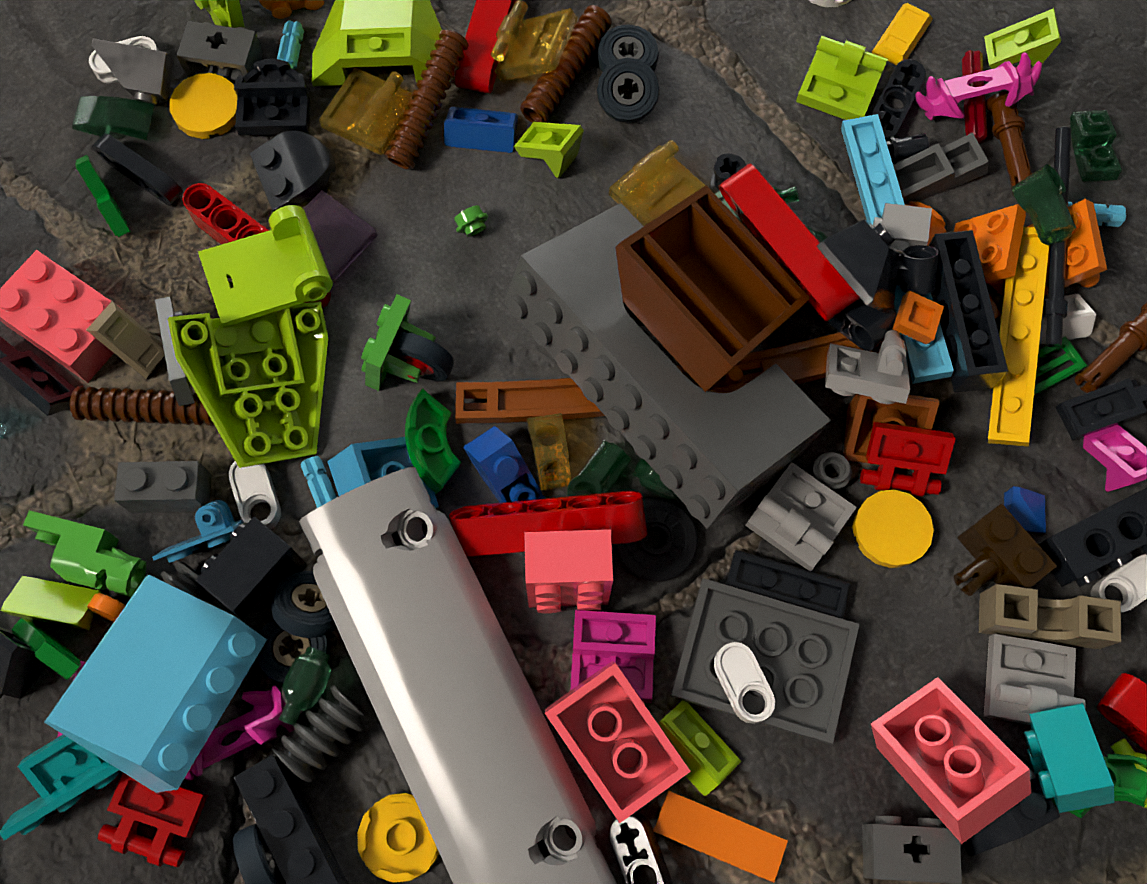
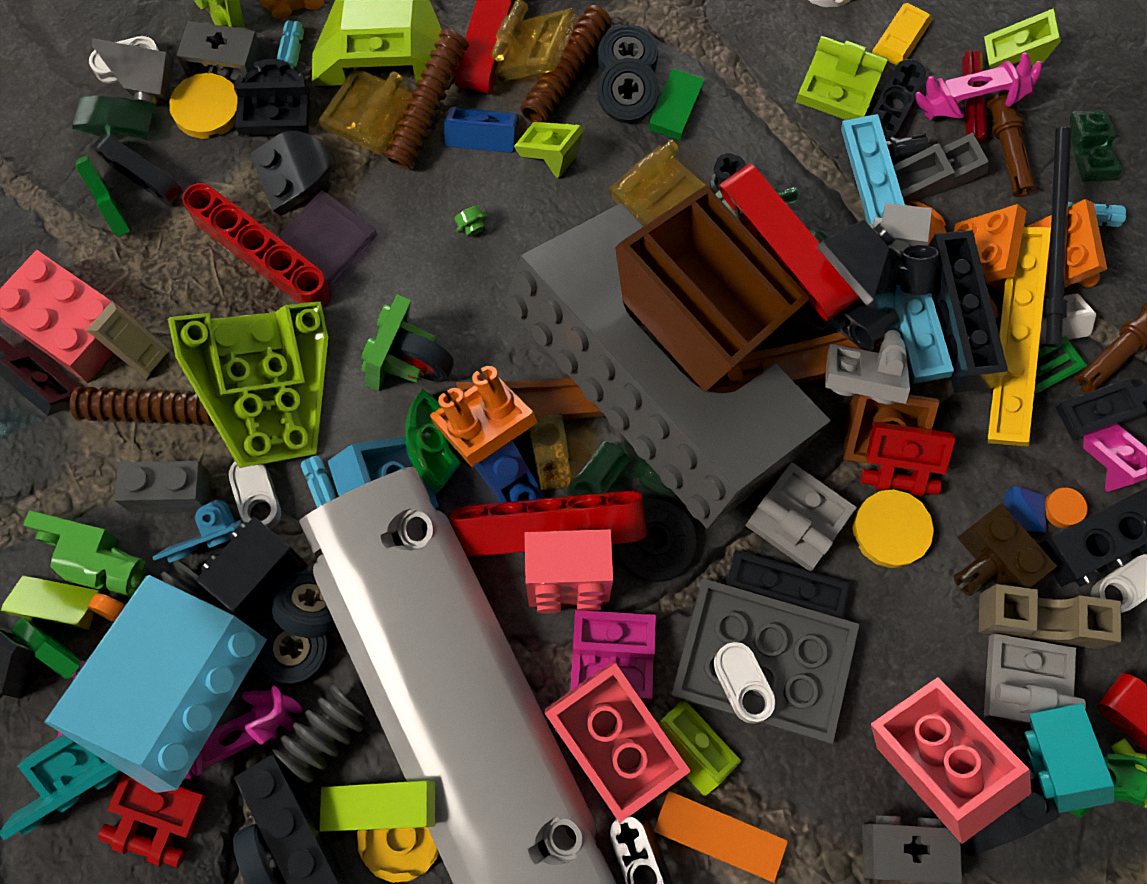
plate [155,297,195,406] -> none
lime door [198,205,333,328] -> none
clear green plant [278,647,331,726] -> none
dark grey plate [812,452,852,491] -> none
orange tile [892,291,944,345] -> none
clear green piece [1012,164,1076,245] -> none
none -> lime tile [319,781,436,832]
none -> orange plate [430,366,538,467]
none -> green tile [648,68,705,141]
none -> orange tile [1045,488,1087,528]

